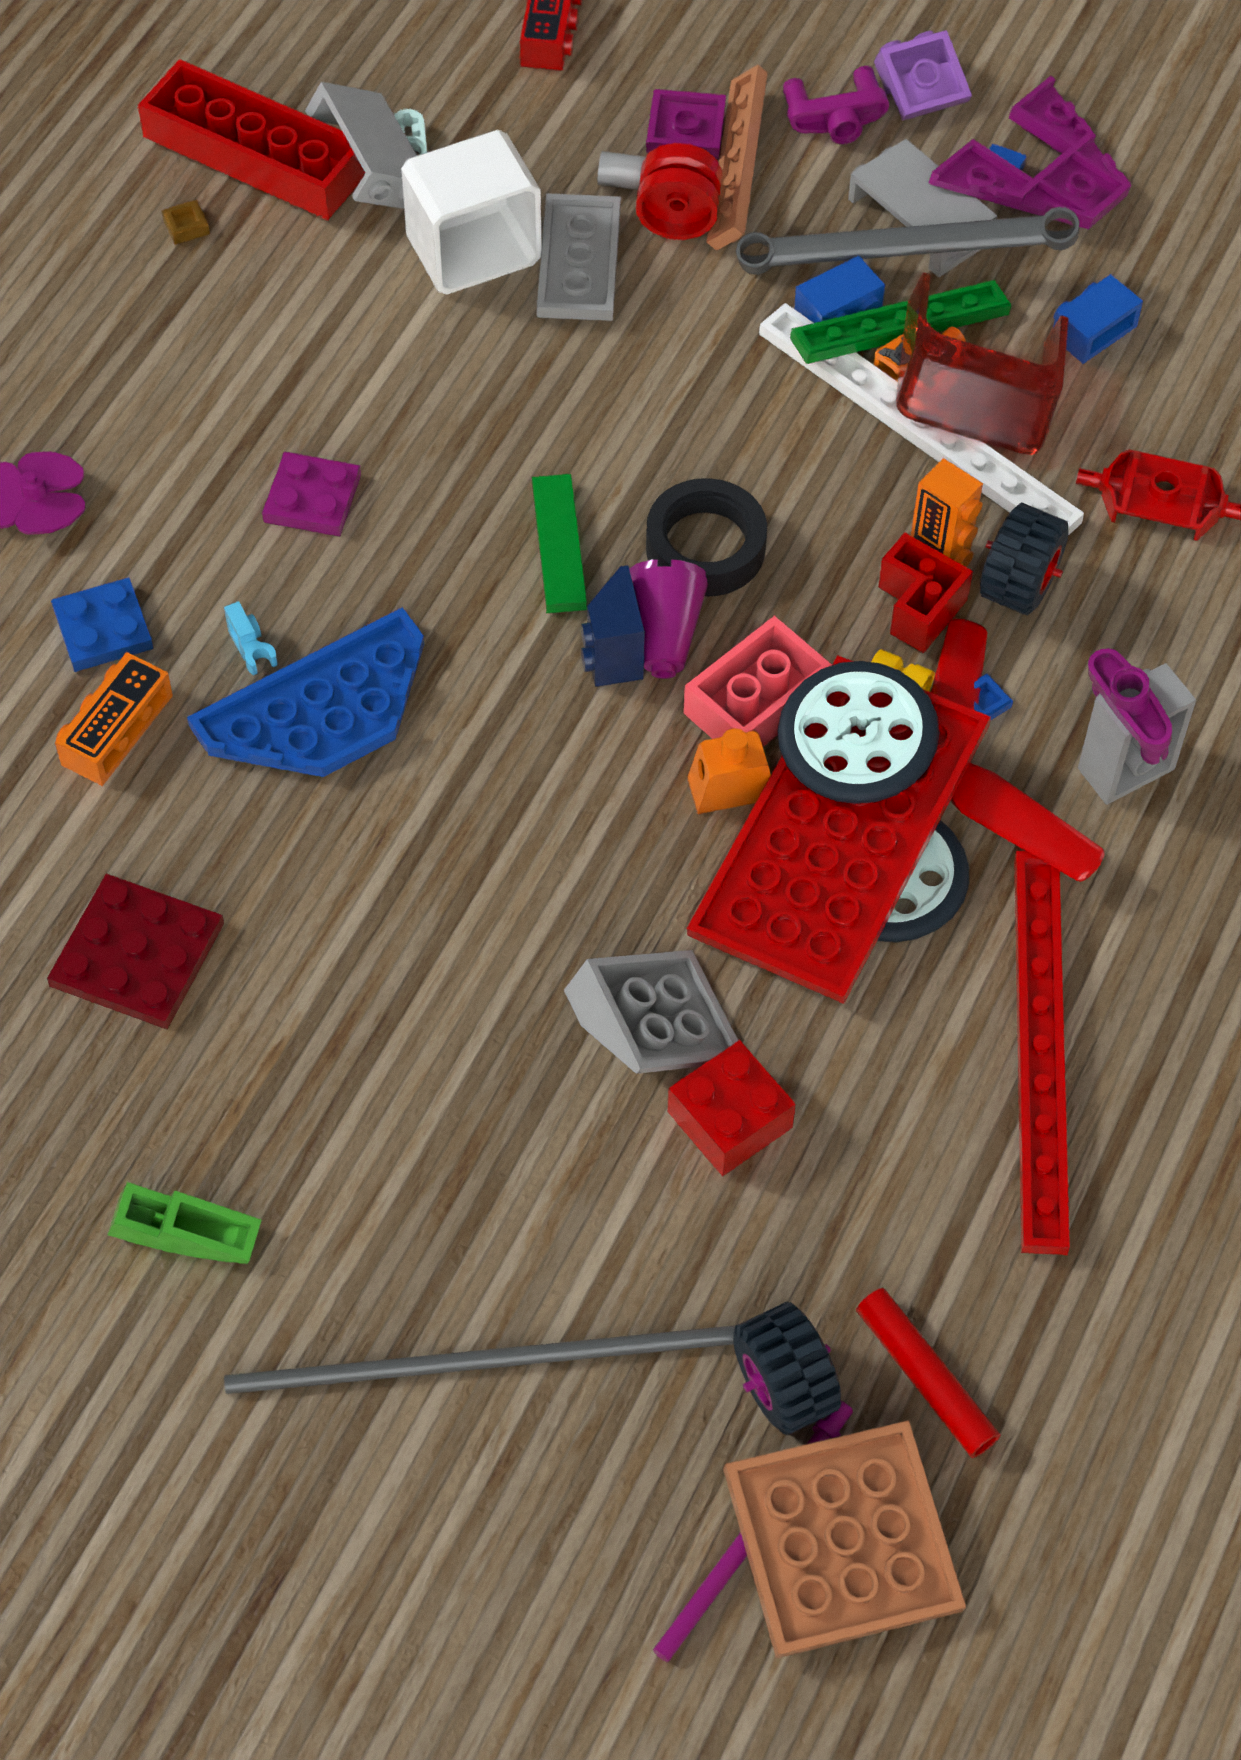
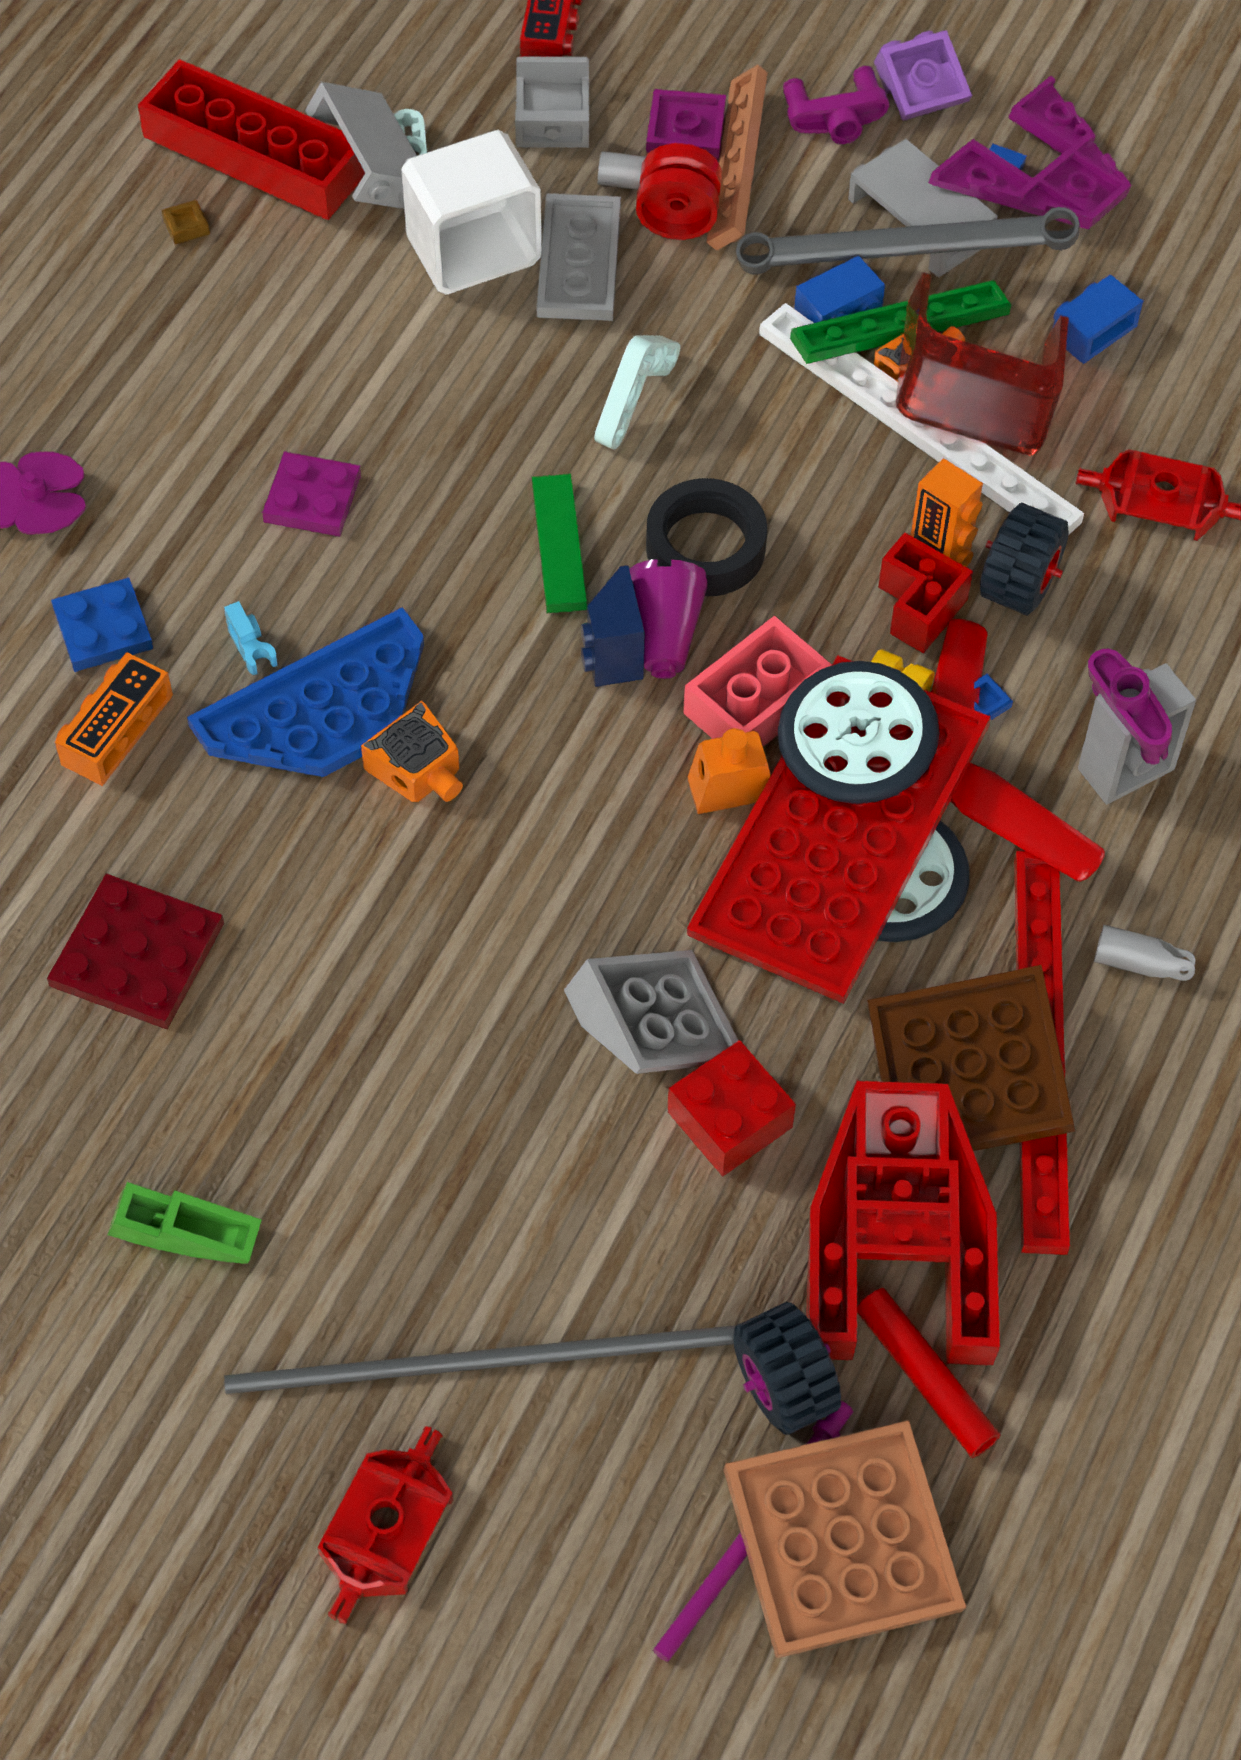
none -> red plate [318,1426,453,1624]
none -> torso [361,701,463,802]
none -> light grey panel [515,57,589,148]
none -> light aqua beam [594,335,680,450]
none -> red wedge [806,1081,1000,1366]
none -> reddish brown plate [867,965,1076,1151]
none -> light grey piece [1094,925,1195,981]

